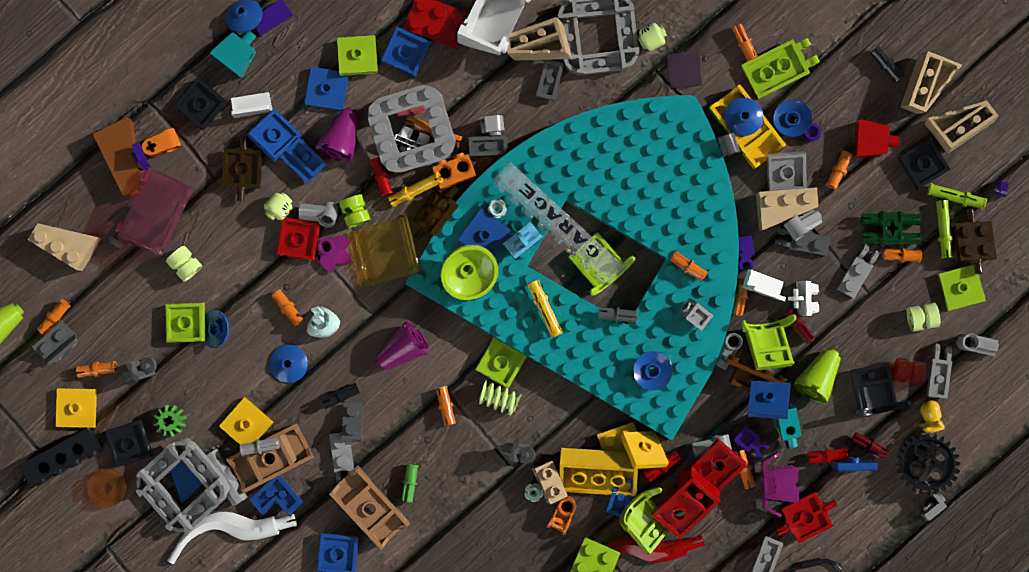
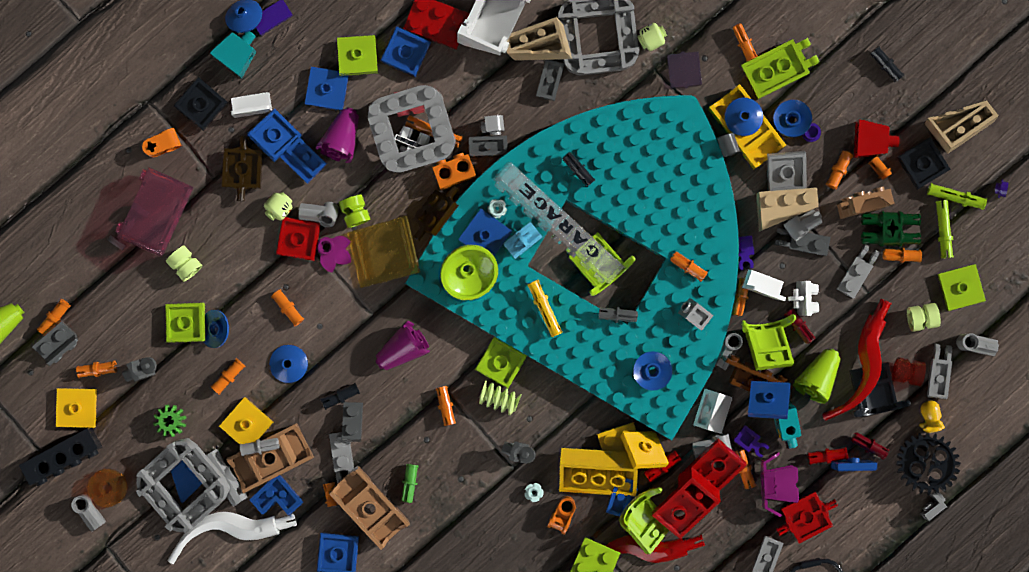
tan wedge [28,224,102,271] -> none
dark orange slope [93,117,144,198] -> none
black plate [104,419,154,468] -> none
dark purple plate [131,142,151,170] -> none
light aqua piece [307,306,340,338] -> none
red pin [370,157,393,197] -> none
yellow pin [388,172,443,207] -> none
tan bracket [532,461,567,504] -> none
tan wedge [900,51,962,114] -> none
dark brown plate [953,209,997,275] -> none
none -> light grey piece [71,494,106,532]
none -> orange pin [210,358,246,395]
none -> orange pin [323,482,339,507]
none -> black axle [562,152,596,188]
none -> white panel [693,389,732,434]
none -> red animal [822,298,892,421]
none -> medium nougat piece [837,186,894,219]
none -> orange pin [868,156,892,180]

